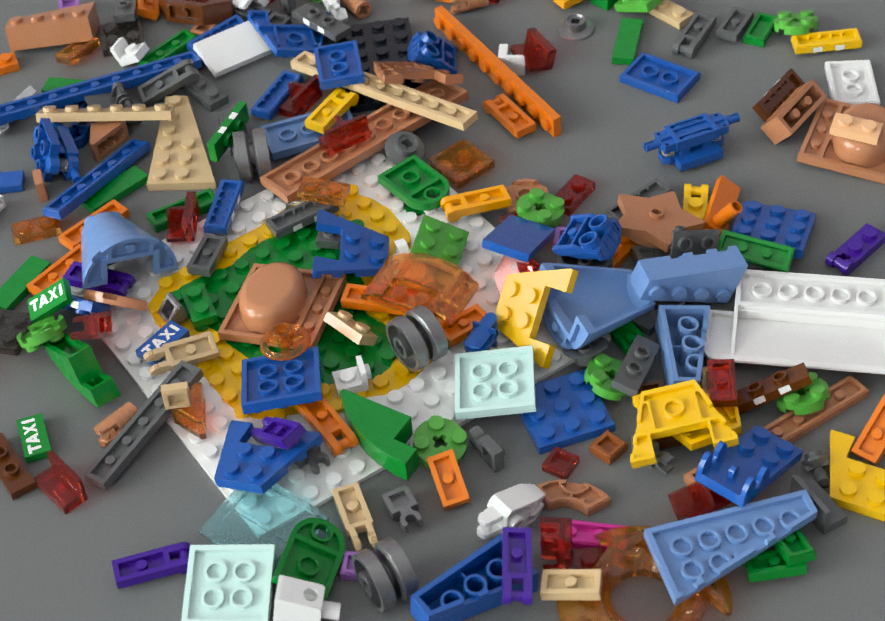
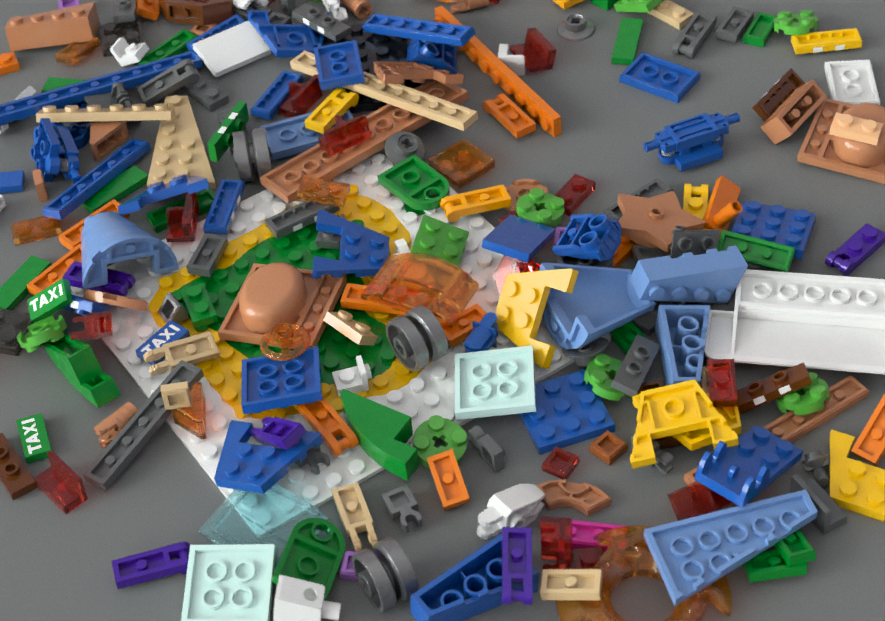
none -> blue wing [117,174,210,216]
none -> blue tile [362,13,476,46]

